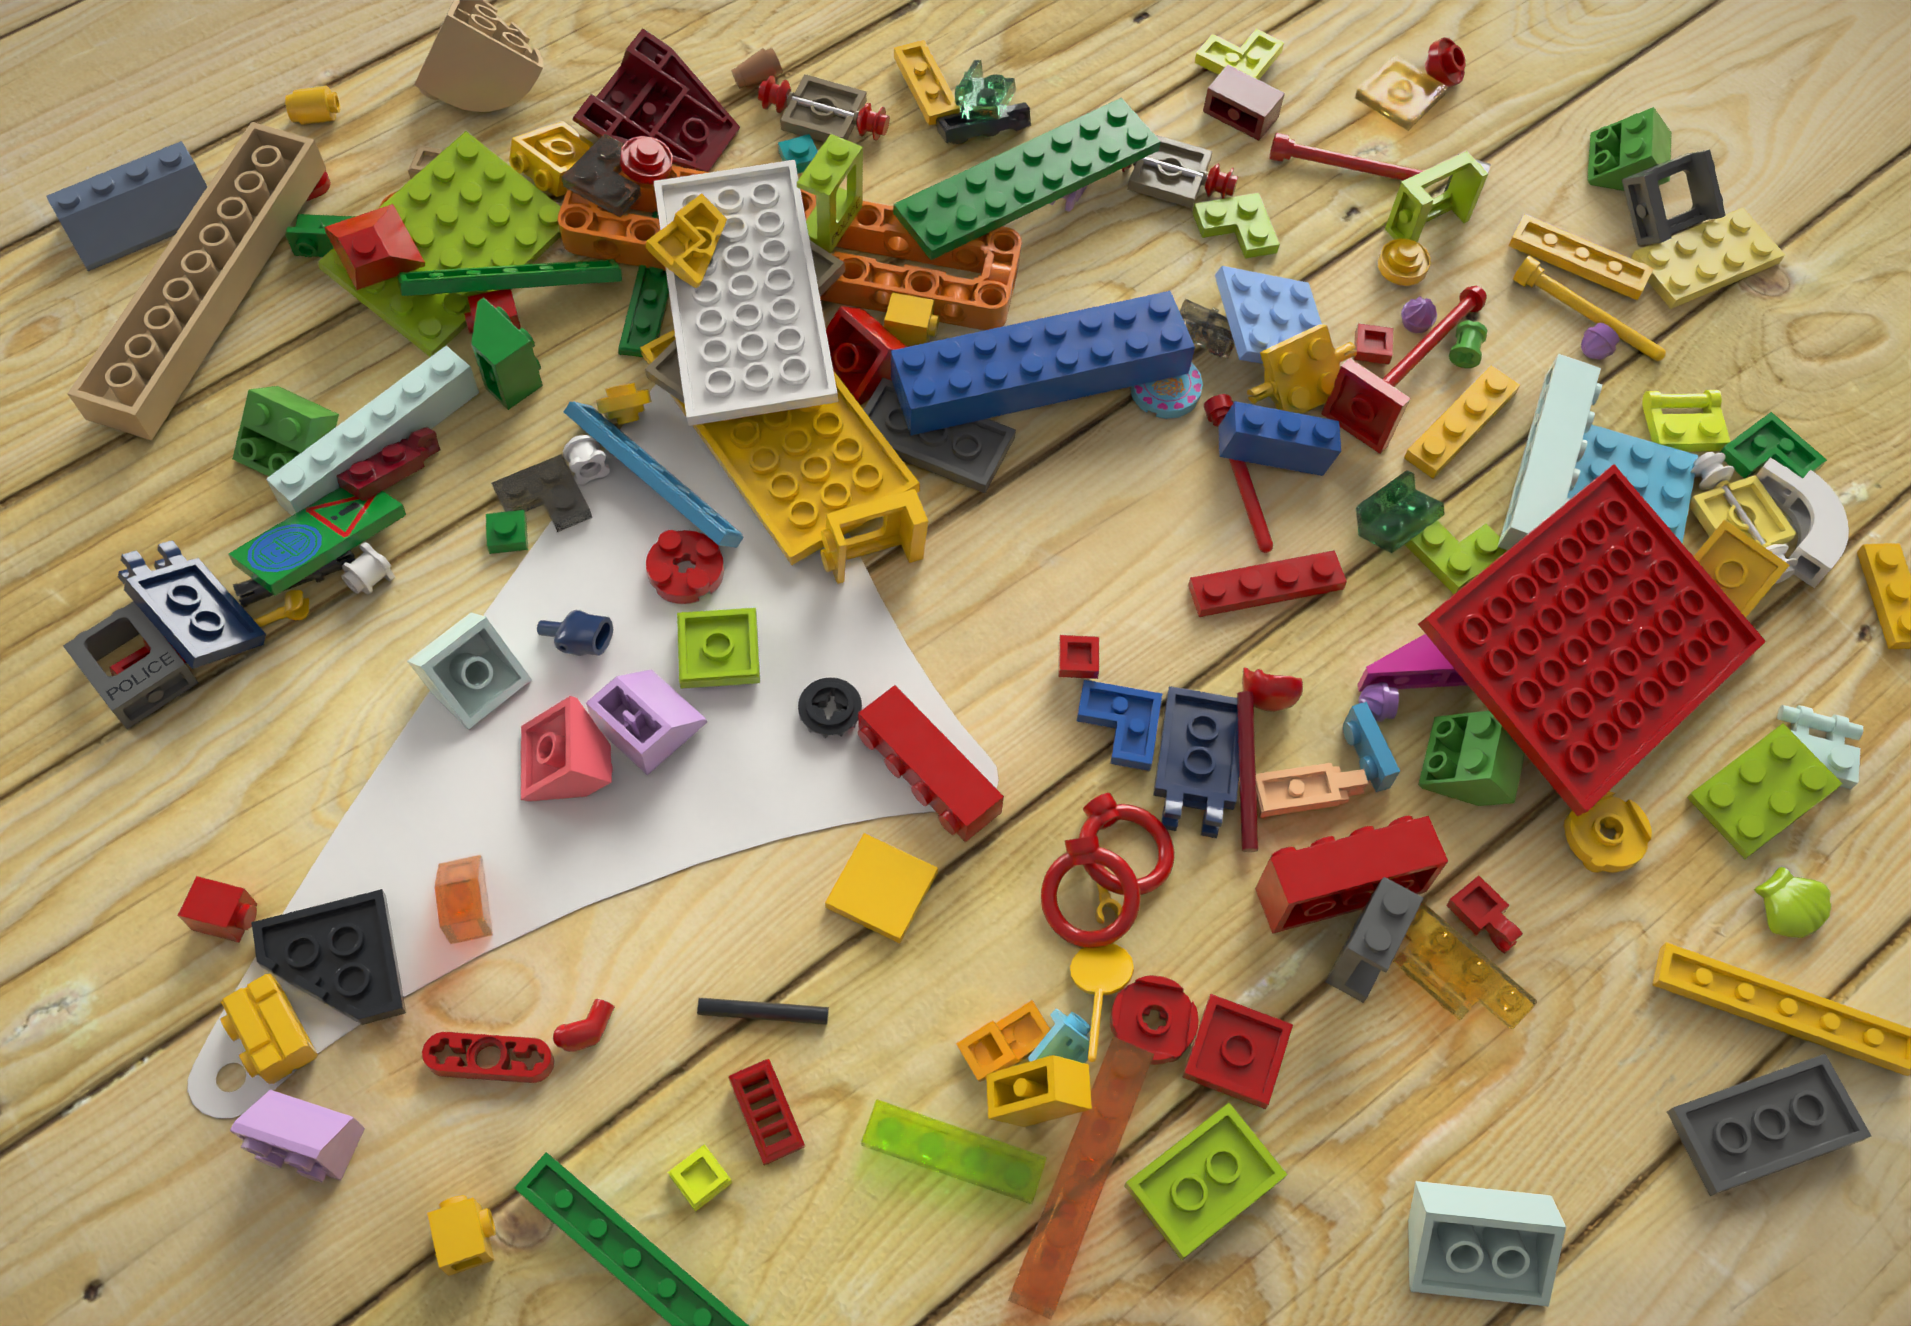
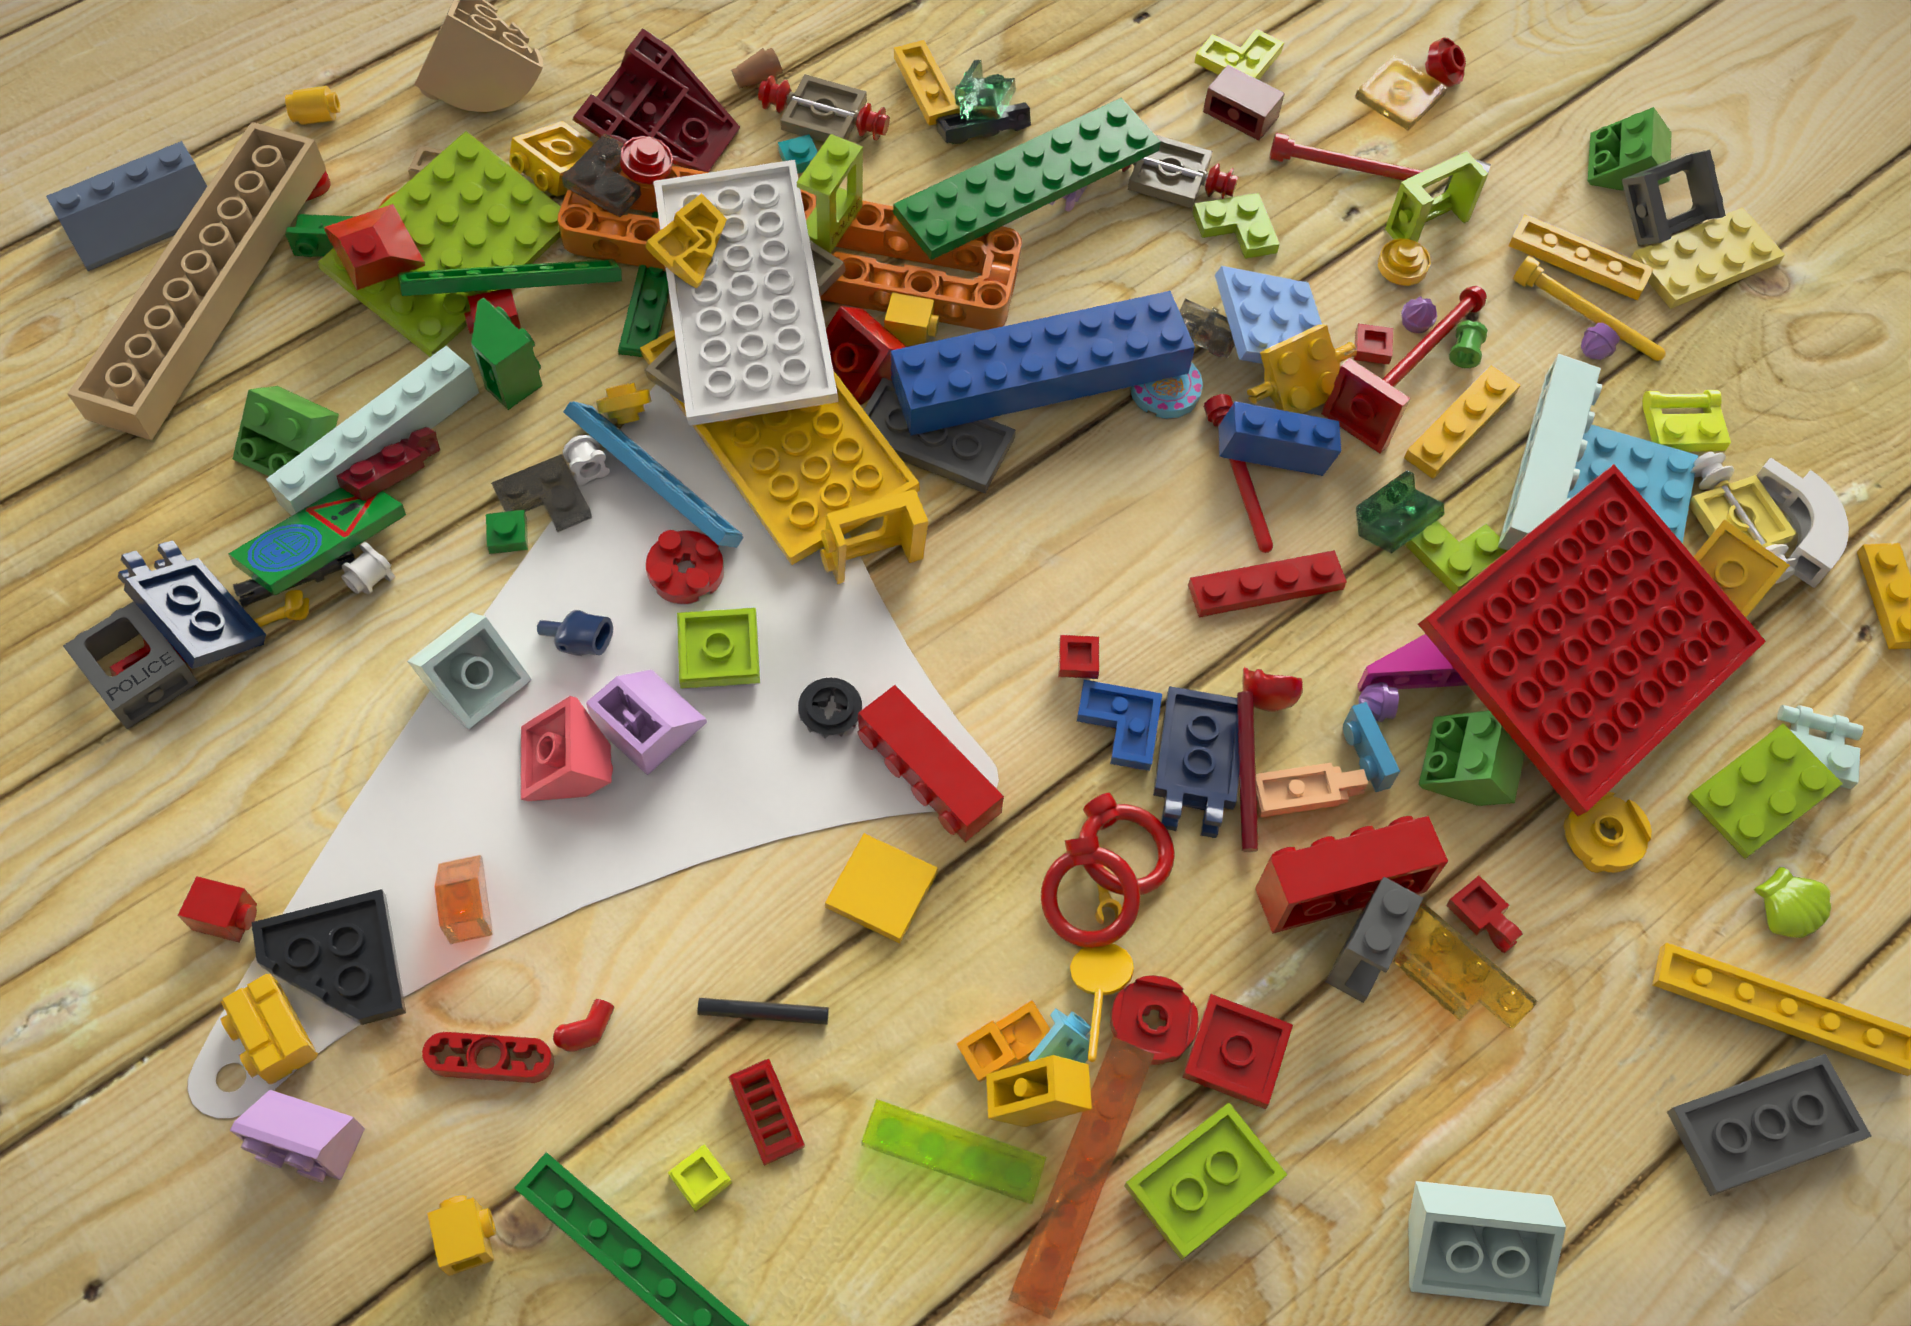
green plate [1719,412,1827,479] -> none

